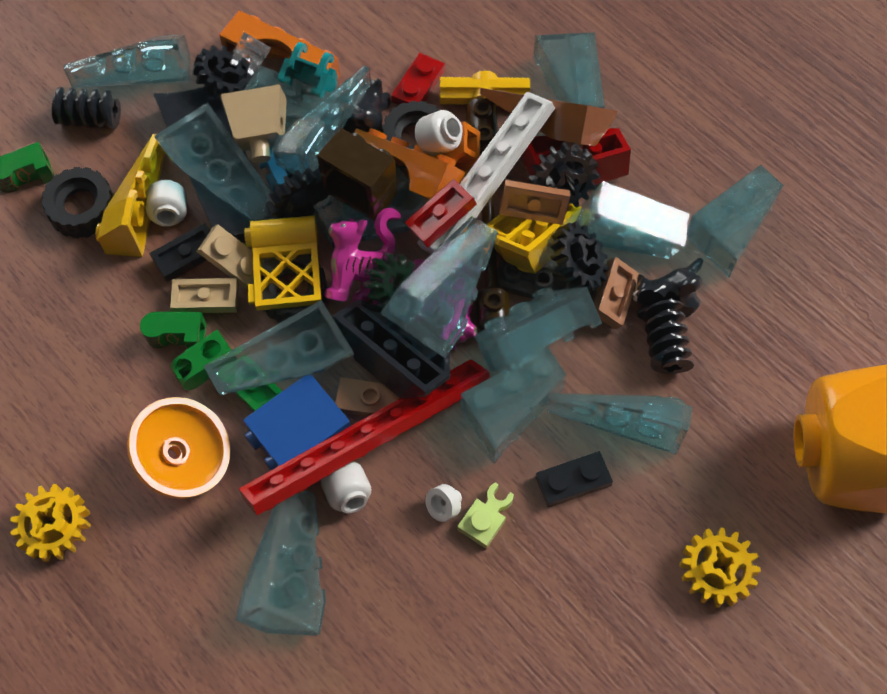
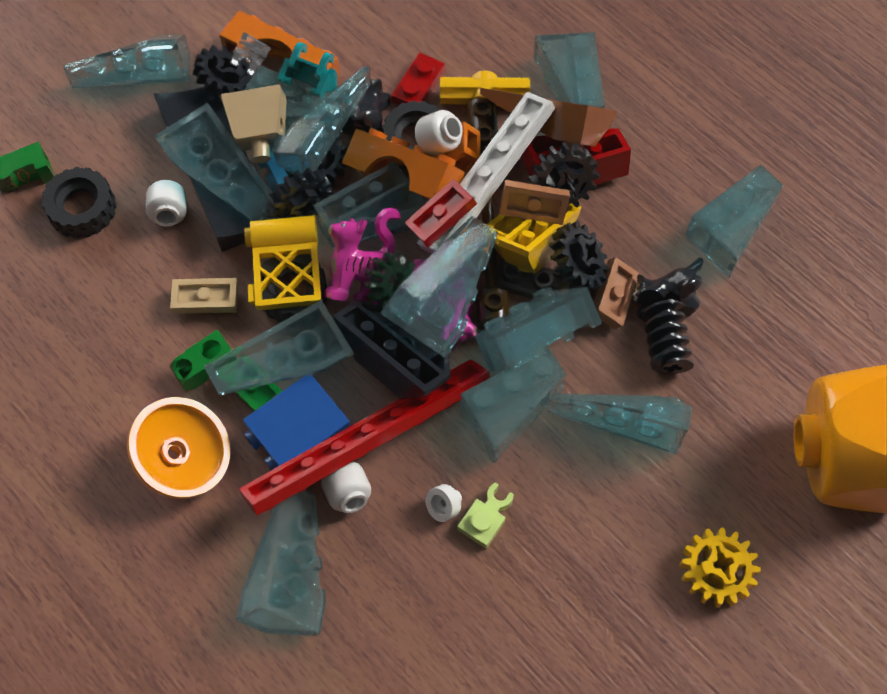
yellow gear [10,484,91,562] -> none
black piece [51,87,121,129] -> none
yellow wedge [95,134,165,257] -> none
green leg [140,311,207,349] -> none
black plate [149,223,210,282] -> none
tan plate [196,224,265,290] -> none
dark brown piece [317,128,398,222] -> none
nougat plate [335,377,400,417] -> none
black plate [535,451,613,508] -> none
clear light blue wedge [576,181,689,259] -> none

